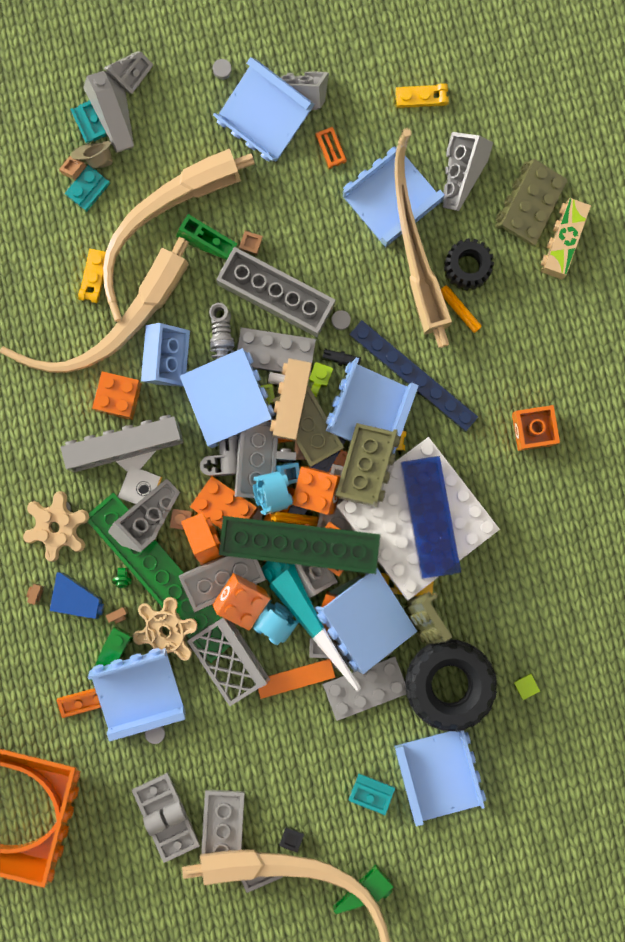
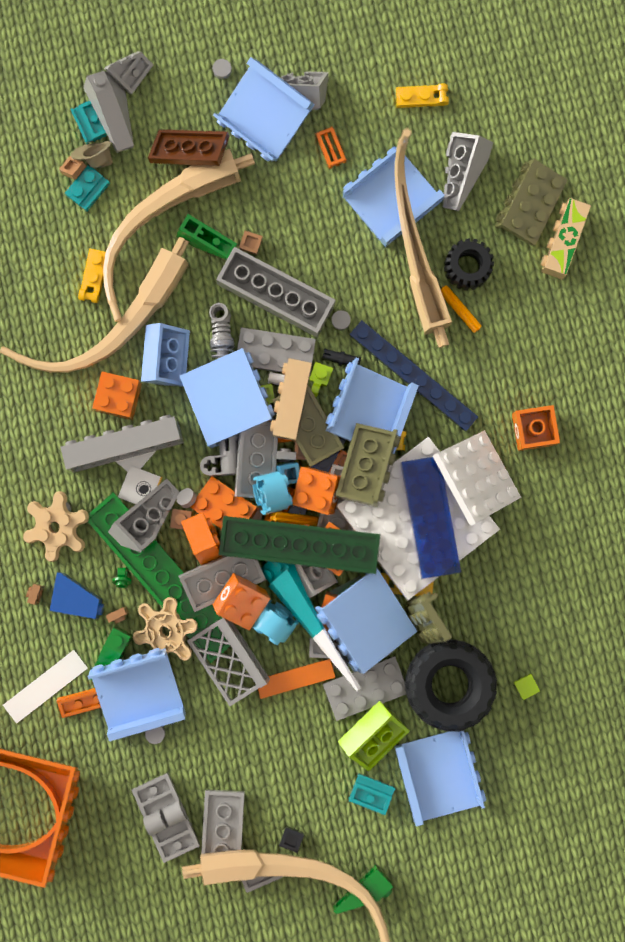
none -> white sticker [3,650,88,724]
none -> reddish brown plate [148,129,230,166]
none -> light grey tile [177,488,197,508]
none -> lime slope [338,701,410,772]
none -> white plate [433,430,521,526]

